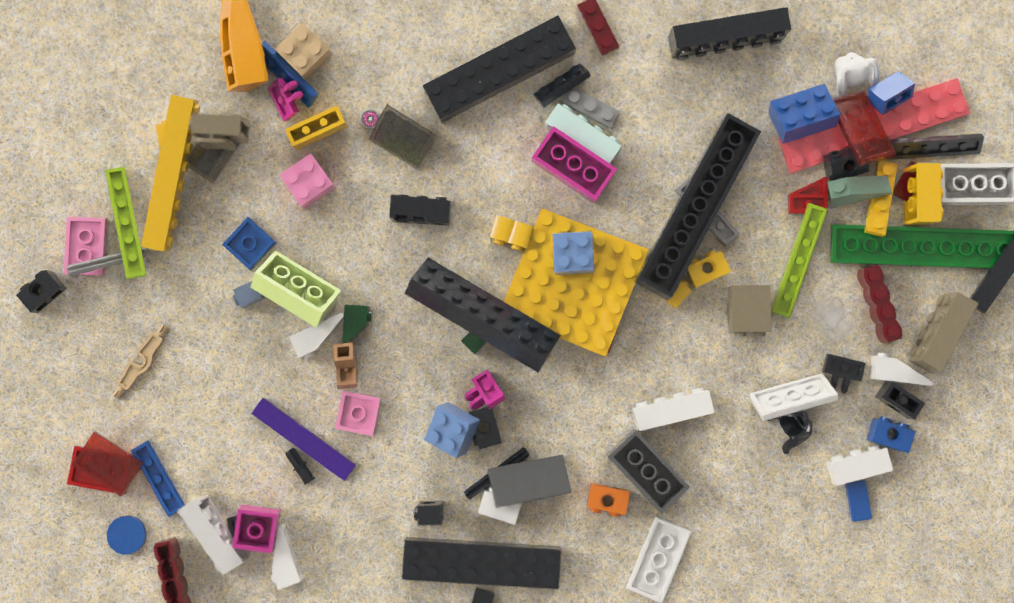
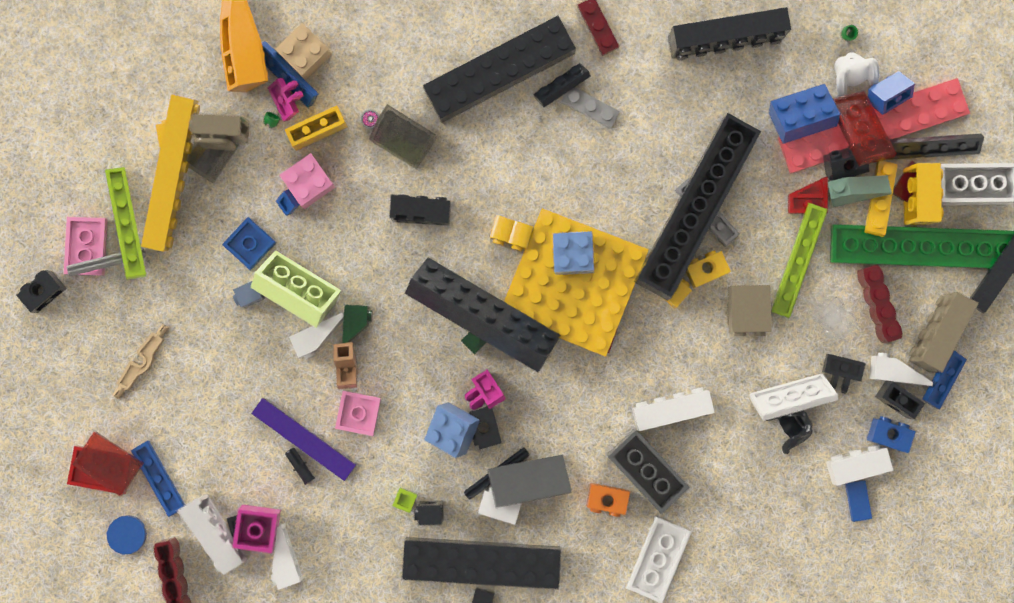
dark pink brick [531,126,617,203] -> none
light aqua brick [545,103,621,164] -> none
none -> green hinge [263,112,280,128]
none -> blue plate [276,189,300,216]
none -> lime plate [392,487,418,513]
none -> green hinge [841,25,858,41]
none -> blue plate [922,351,967,410]

